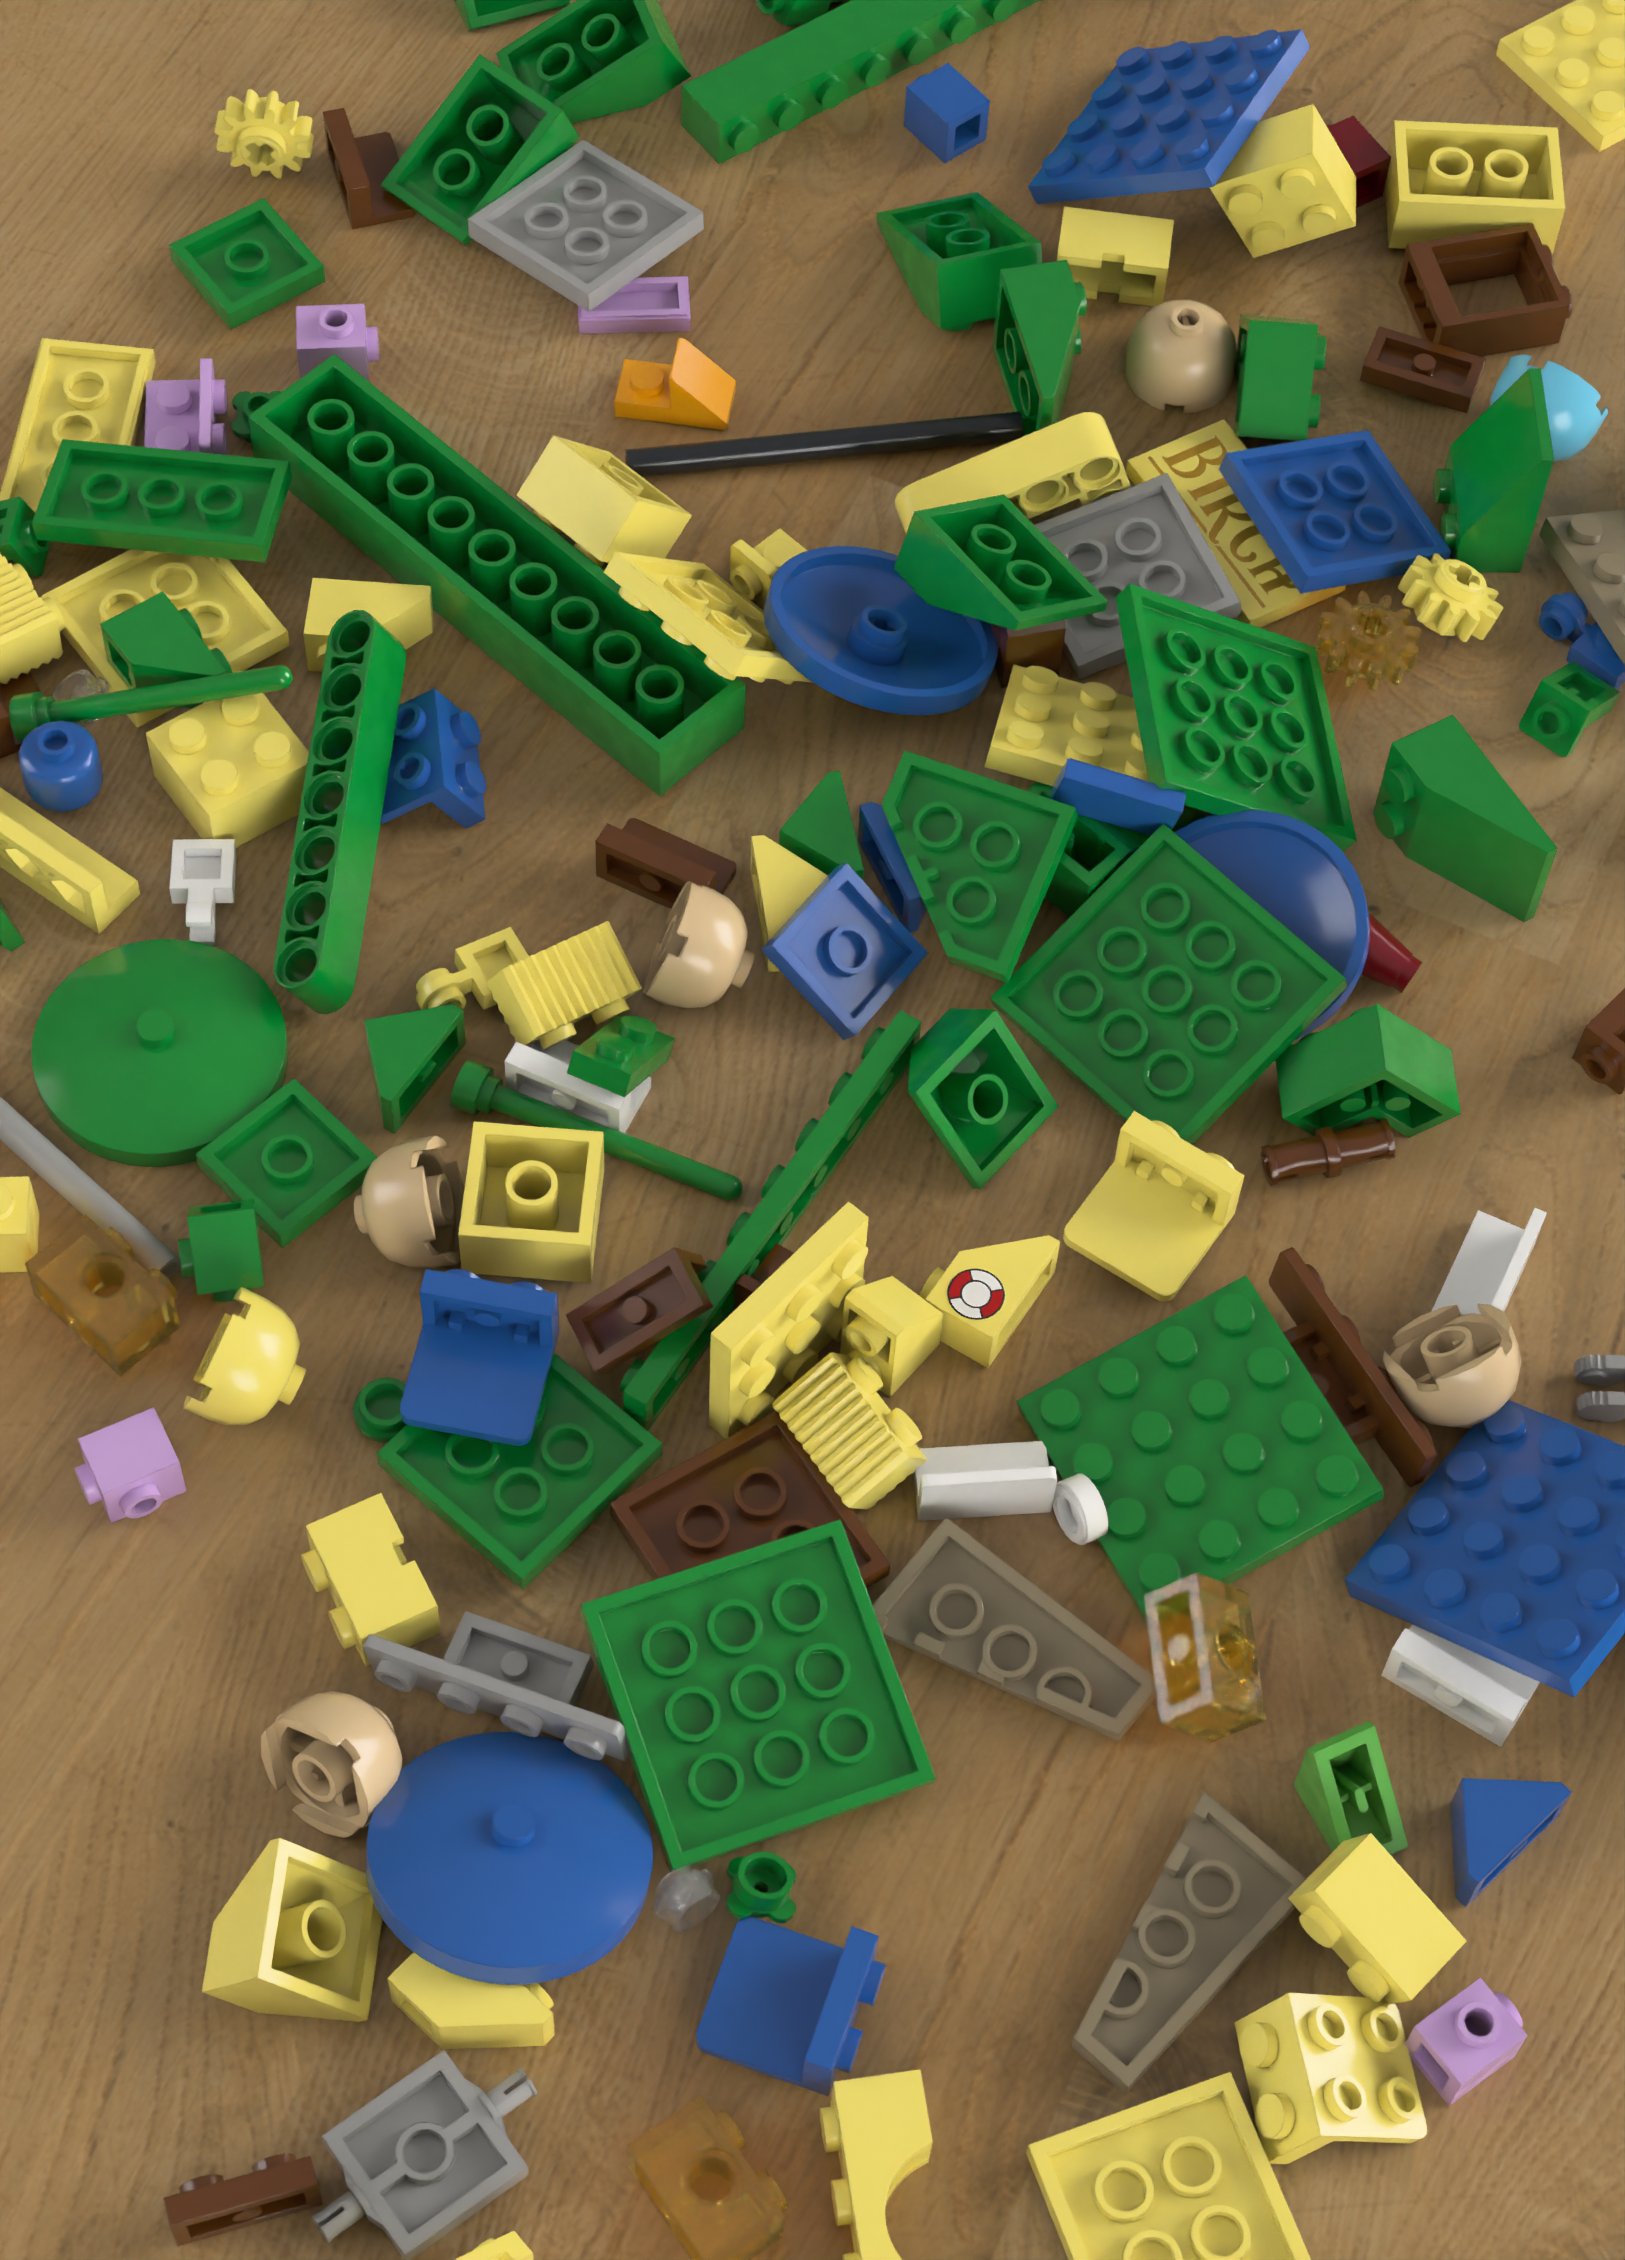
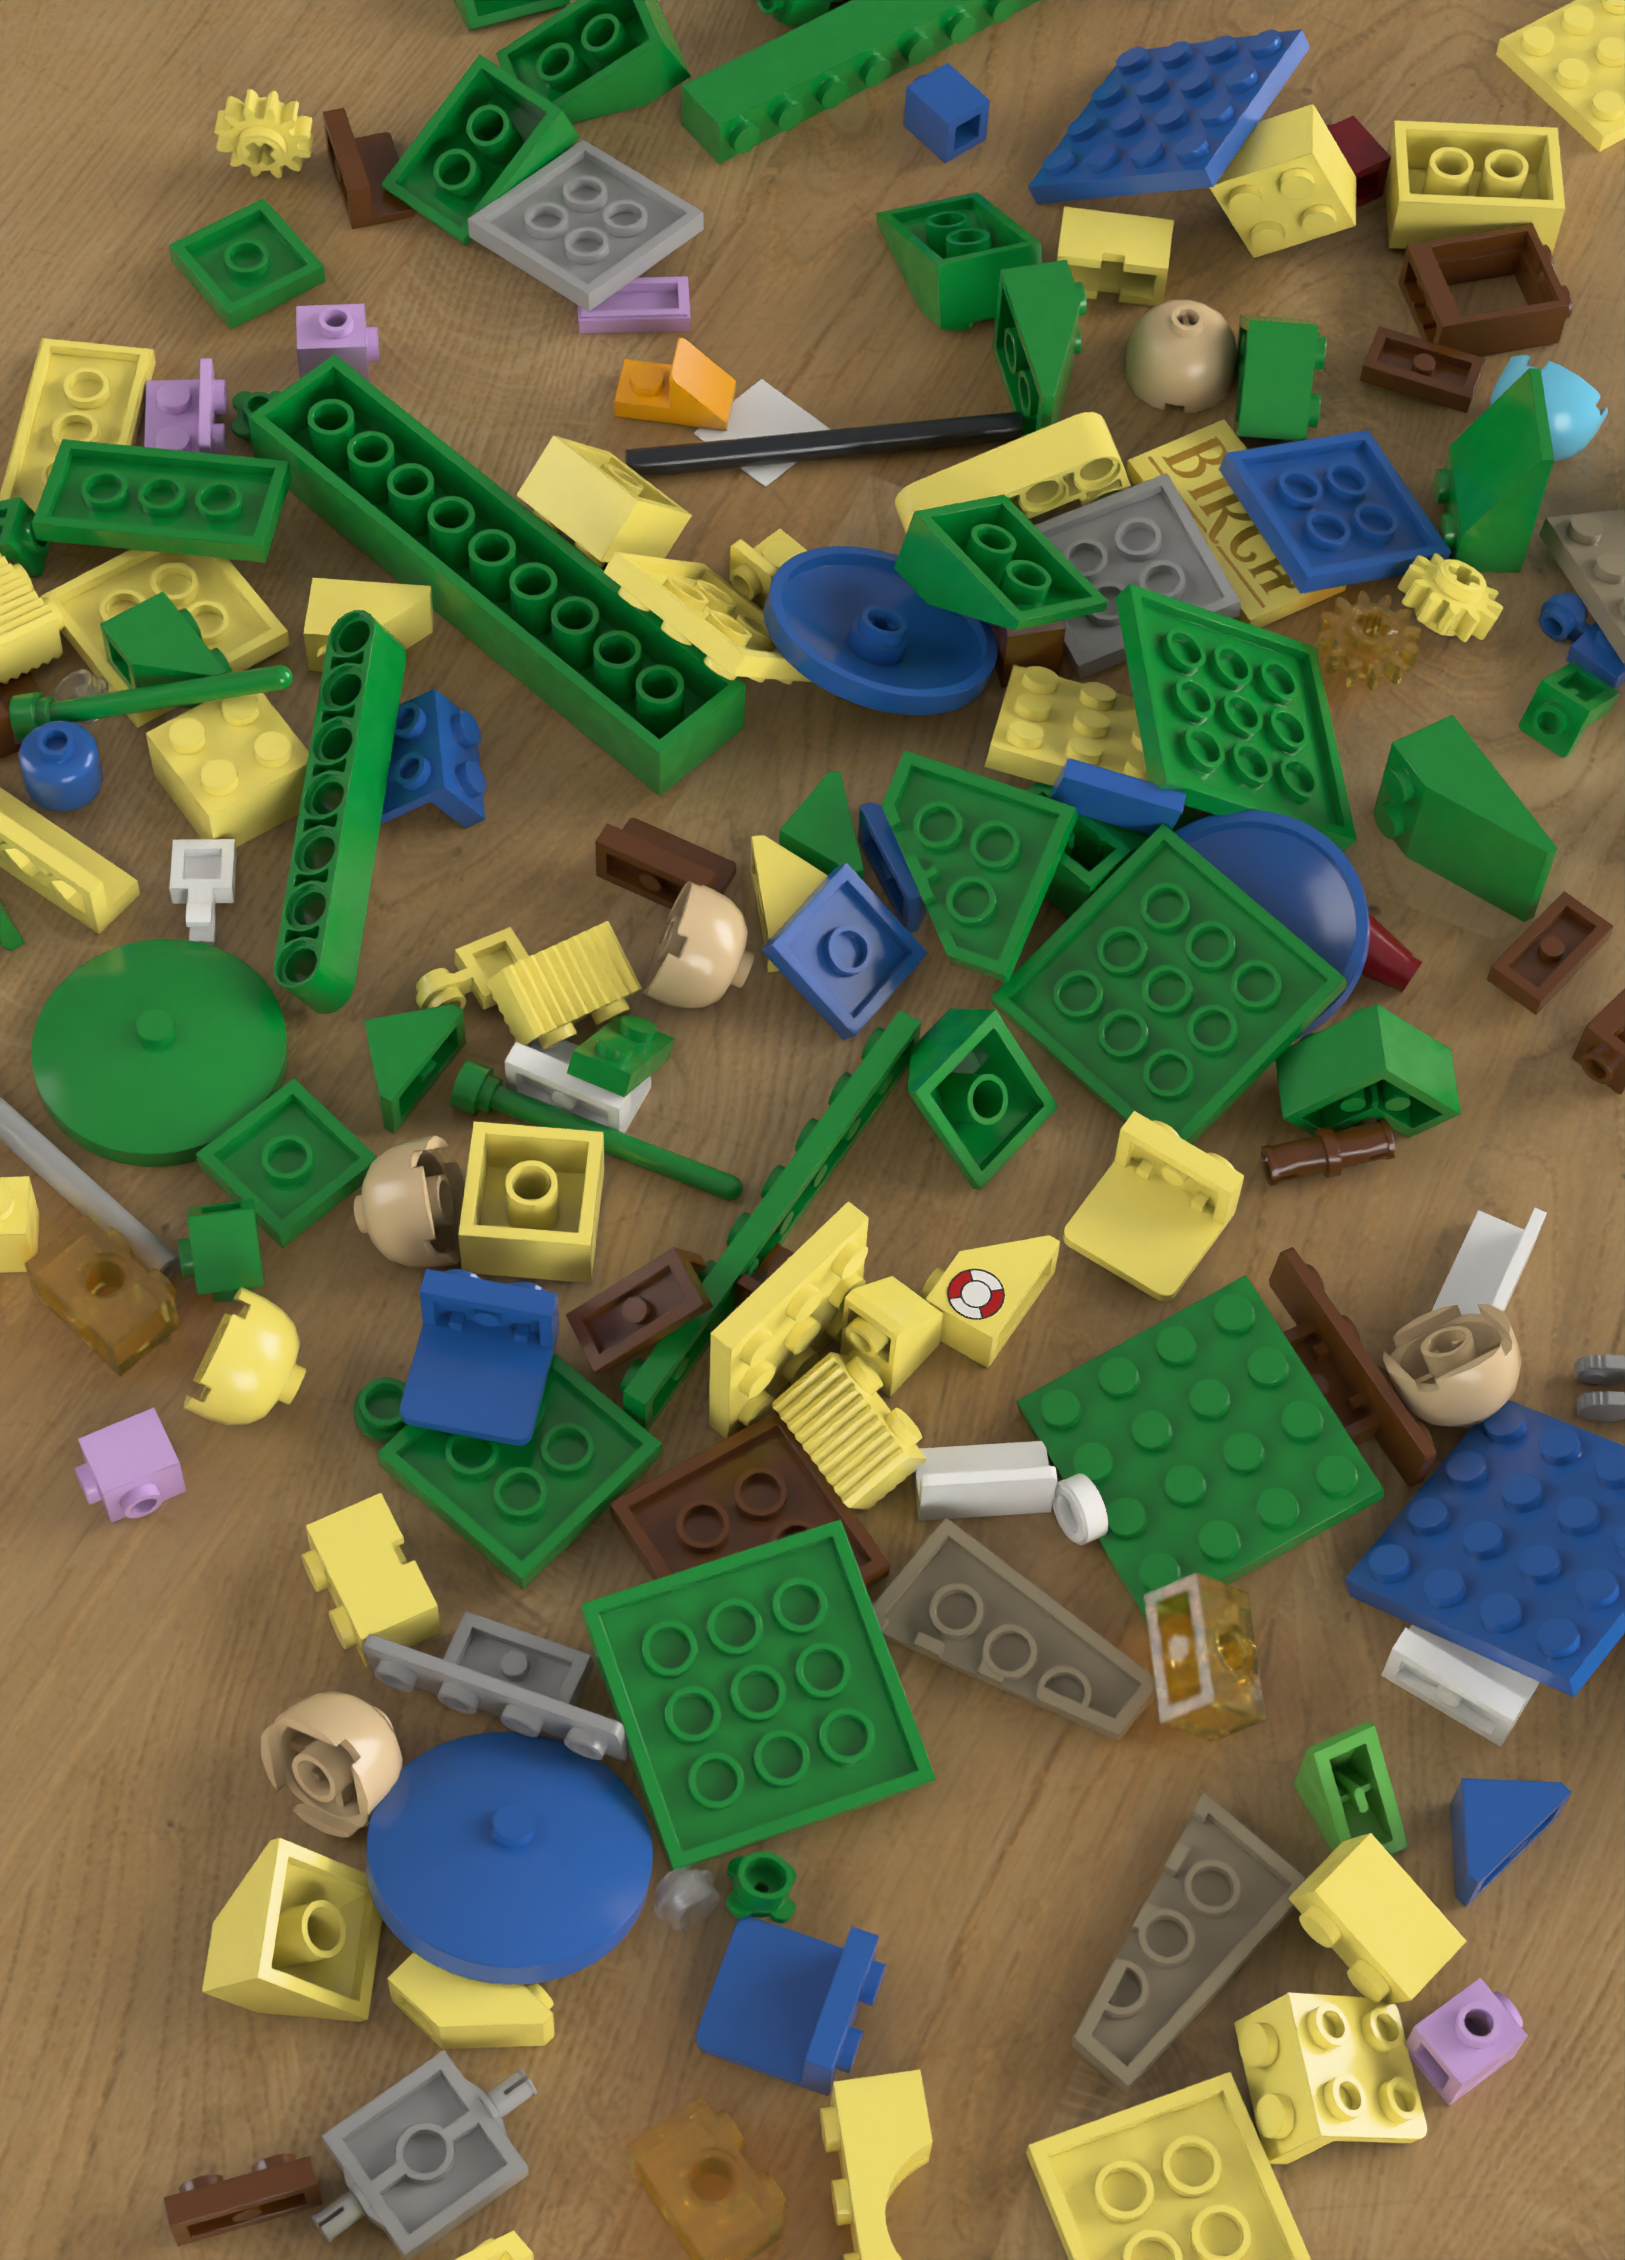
none -> white sticker [693,379,831,487]
none -> reddish brown plate [1486,891,1614,1015]

